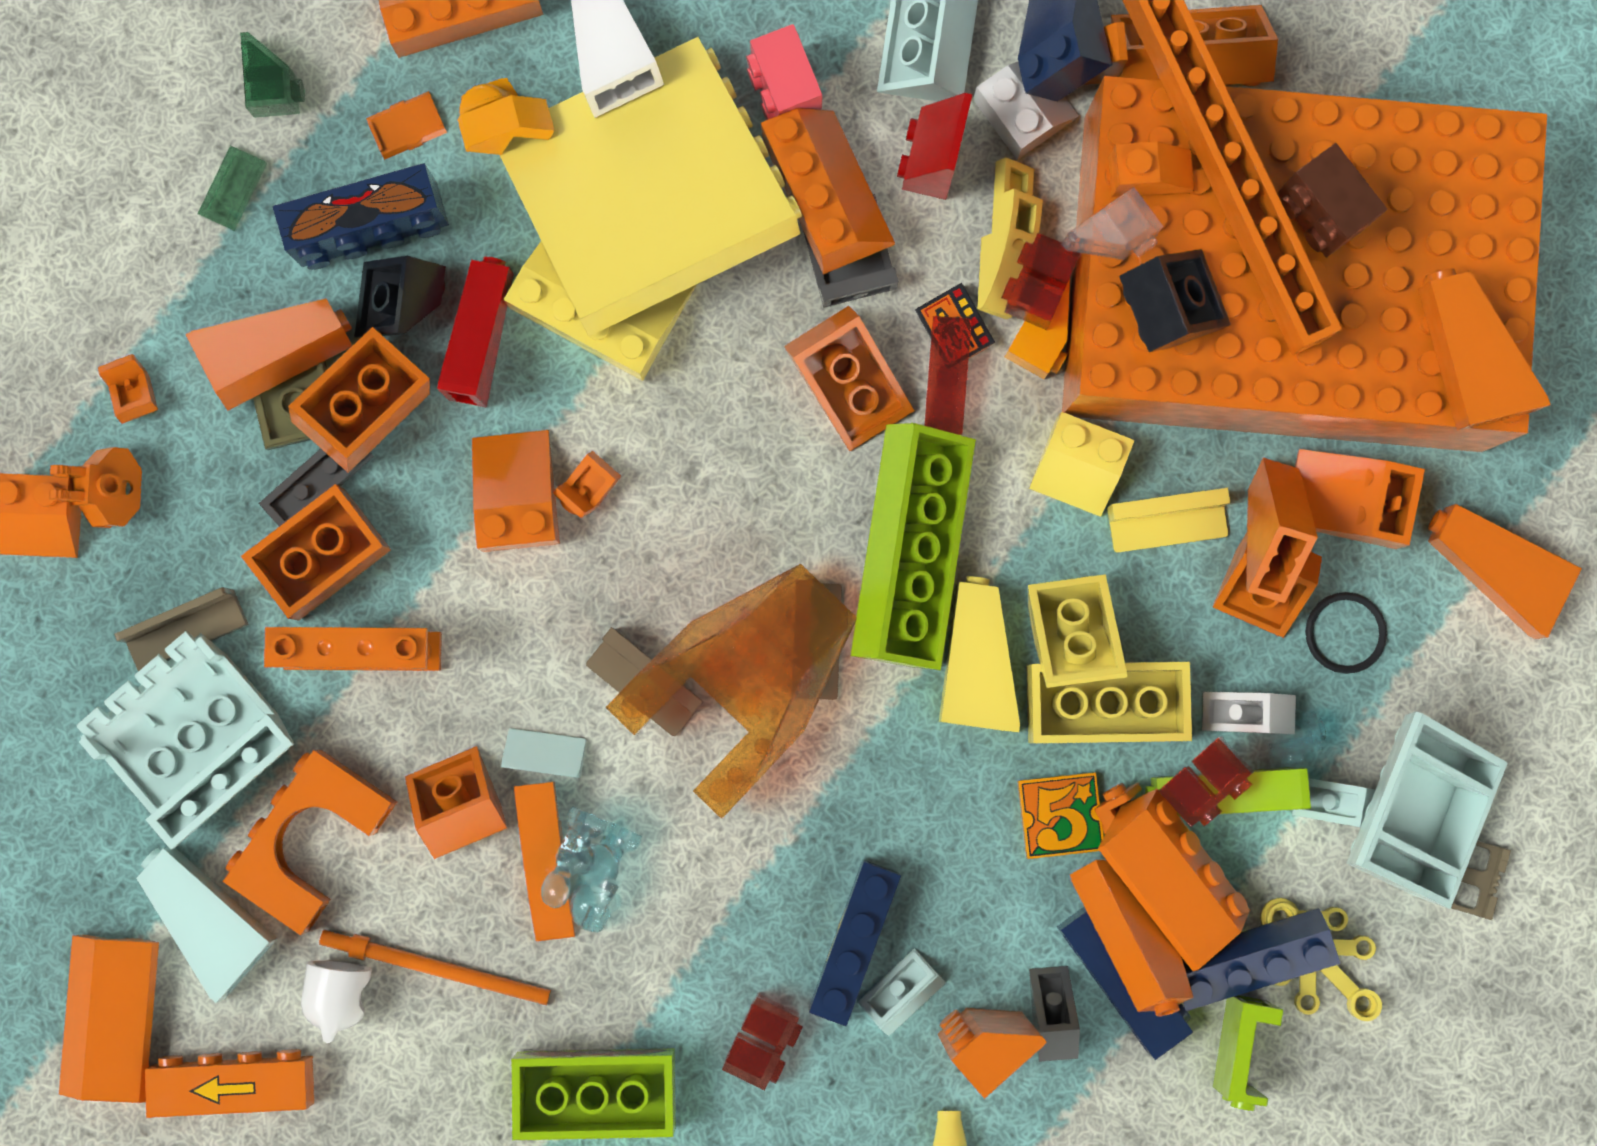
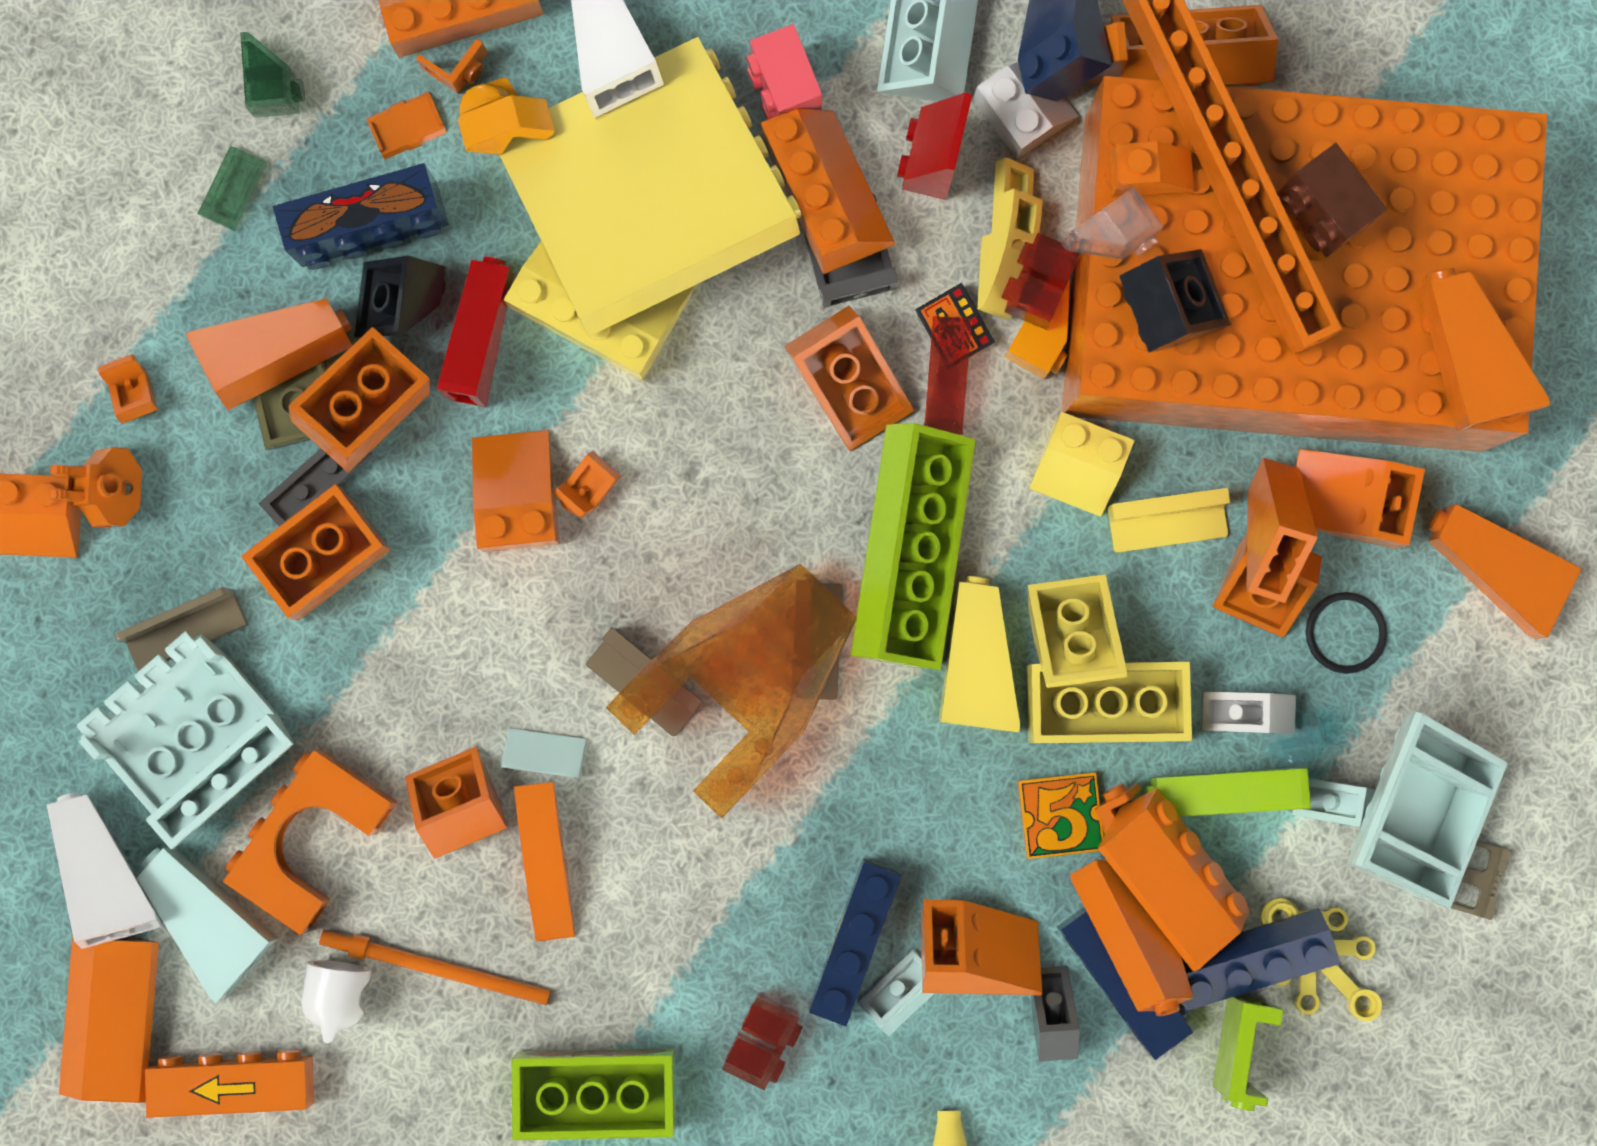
orange fence [264,627,442,671] -> none
clear light blue animal [541,806,642,933] -> none
orange slope [937,1008,1047,1099] -> none
clear red piece [1158,736,1254,827] -> none
none -> white slope [47,793,162,949]
none -> orange bracket [416,39,488,94]
none -> orange slope [920,899,1042,995]

